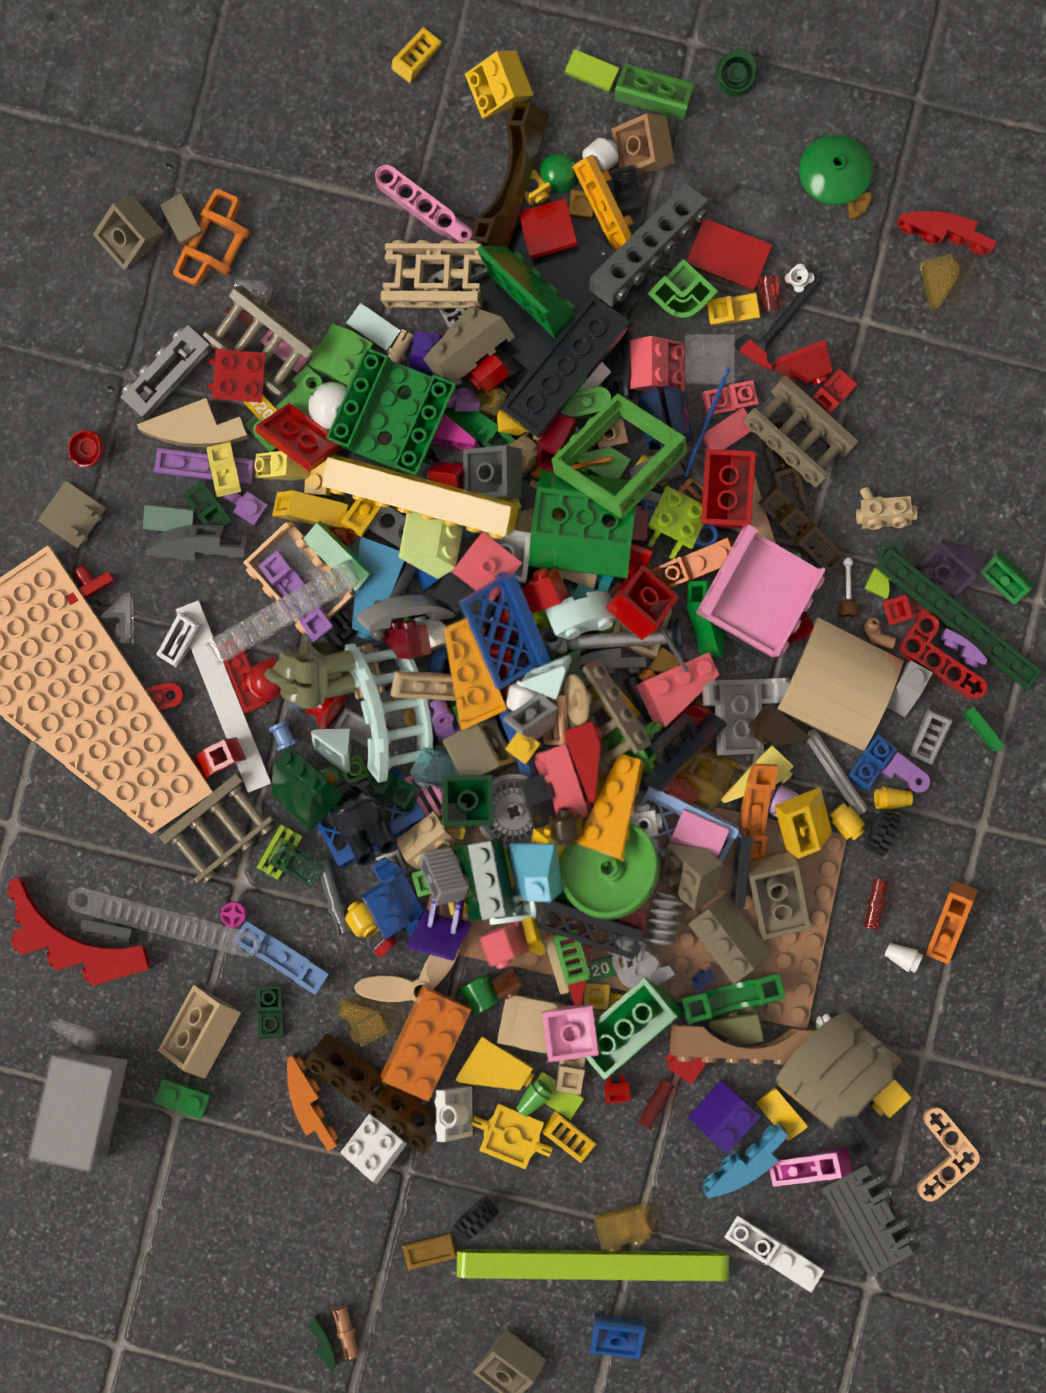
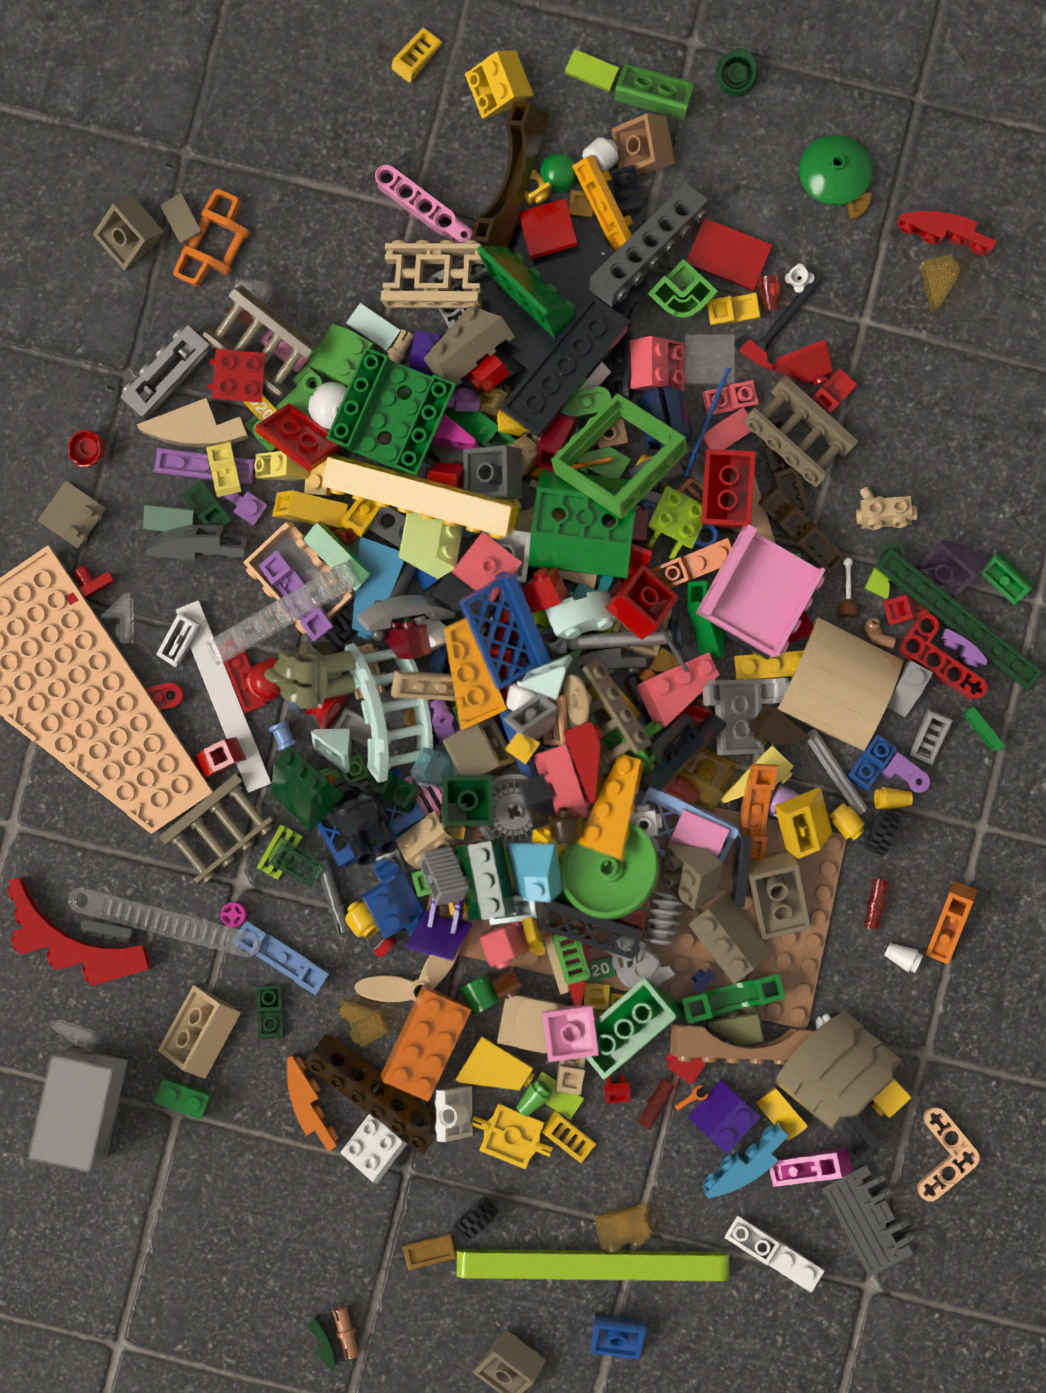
none -> orange hand [675,1085,708,1111]
none -> yellow plate [734,650,804,680]

